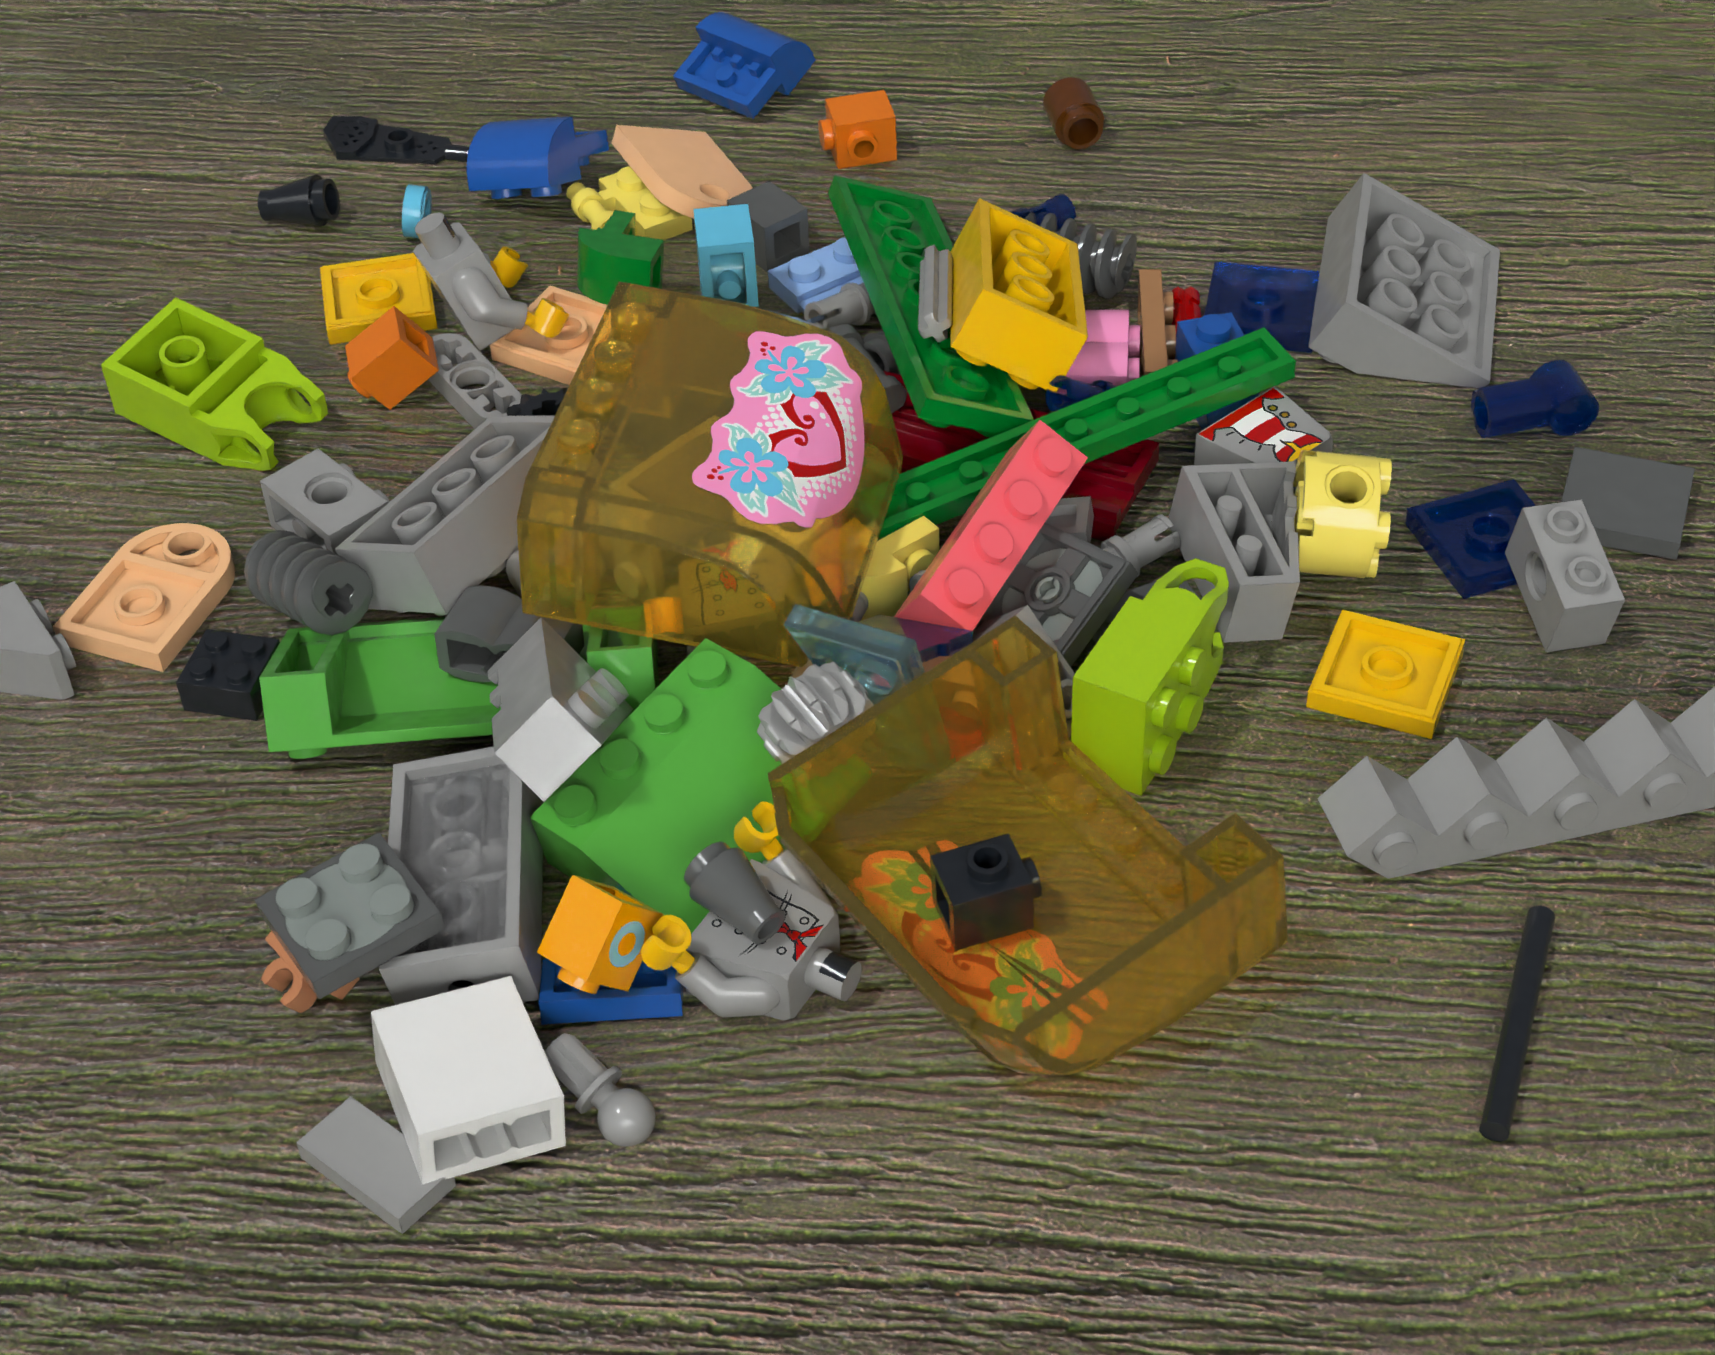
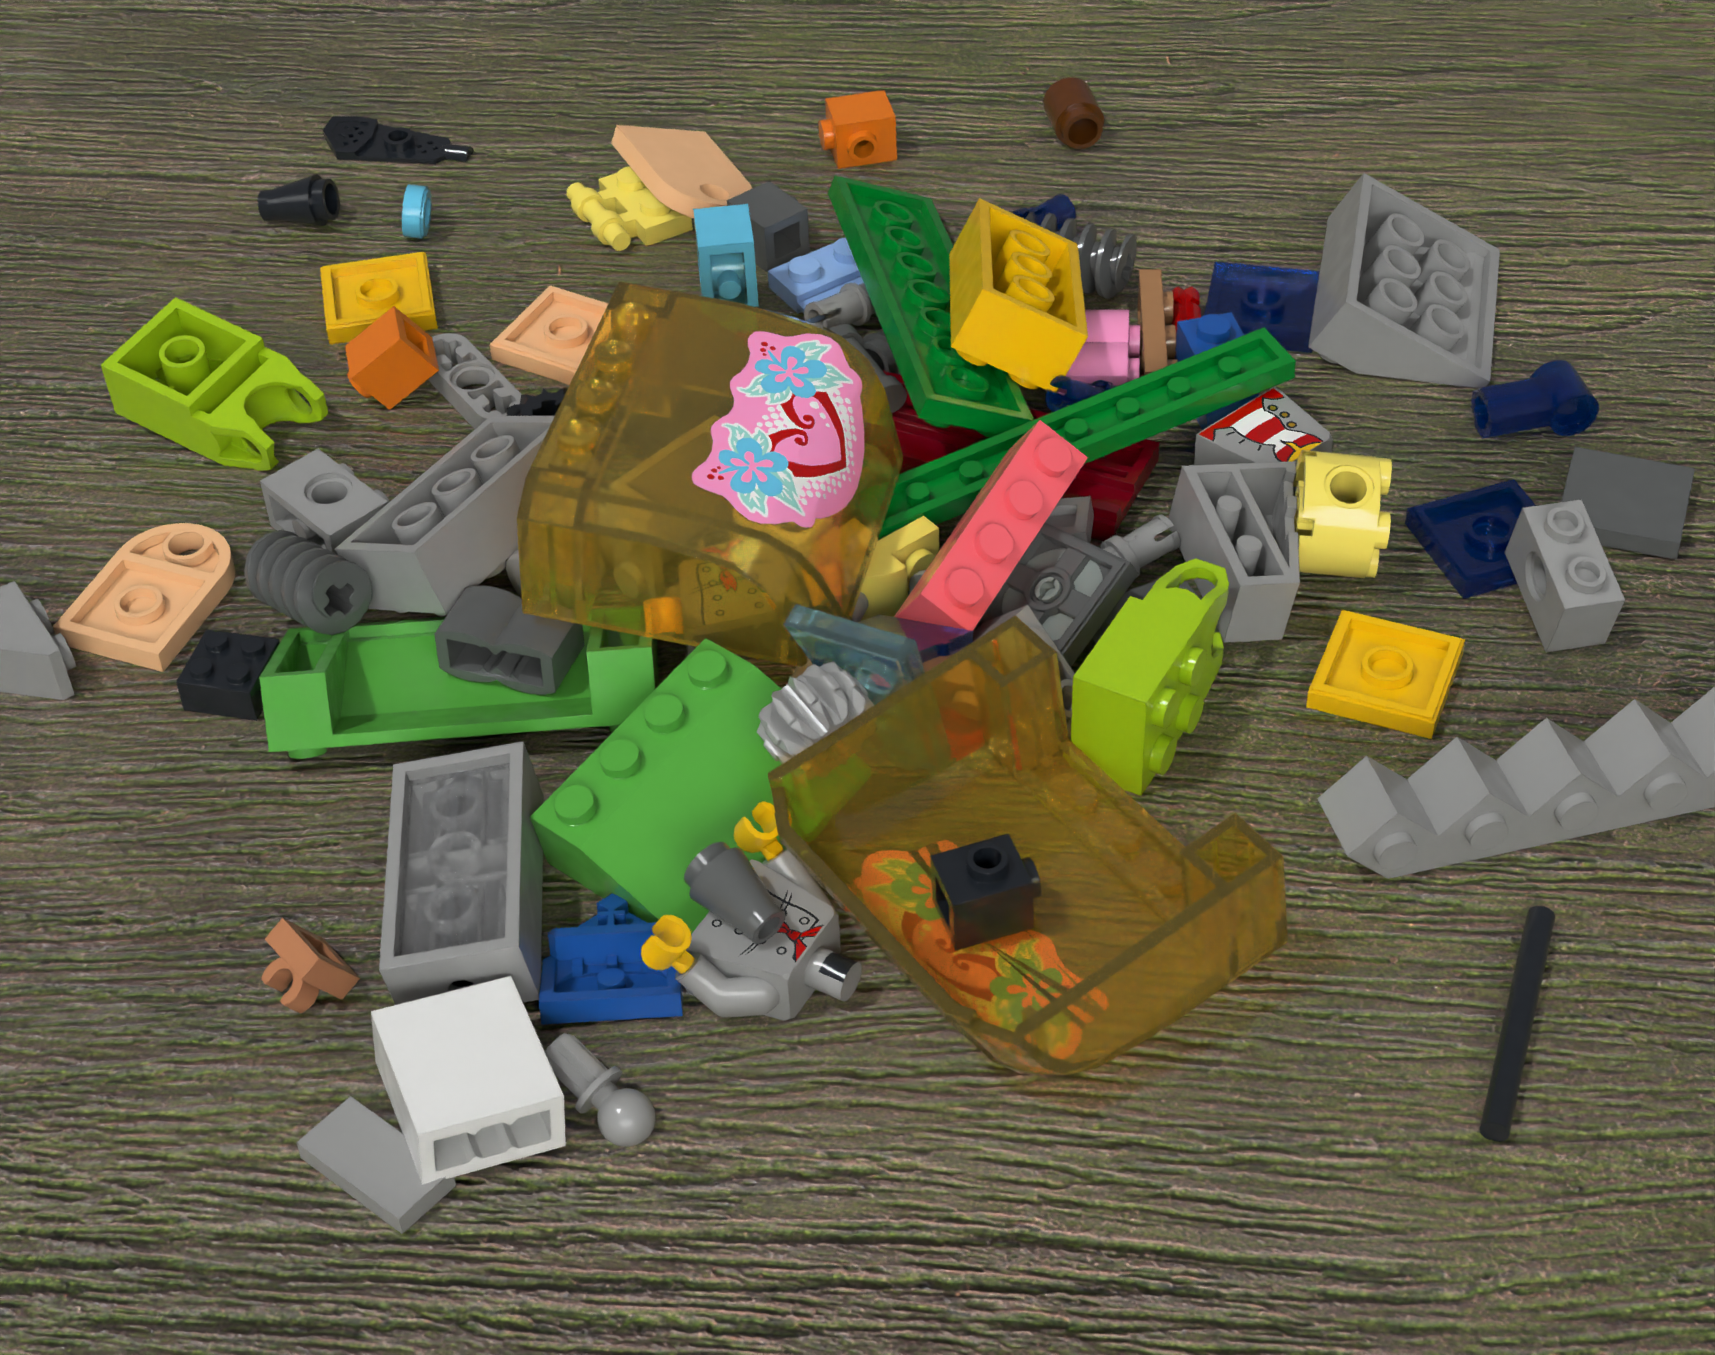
piece [254,832,446,999] -> none
light grey torso [413,212,569,351] -> none
blue brick [467,116,609,199] -> none
light grey wedge [488,617,633,802] -> none
light orange brick [537,875,664,994] -> none
green brick [577,210,664,311] -> none
blue brick [673,12,816,119] -> none
light grey axle [918,245,953,343] -> none

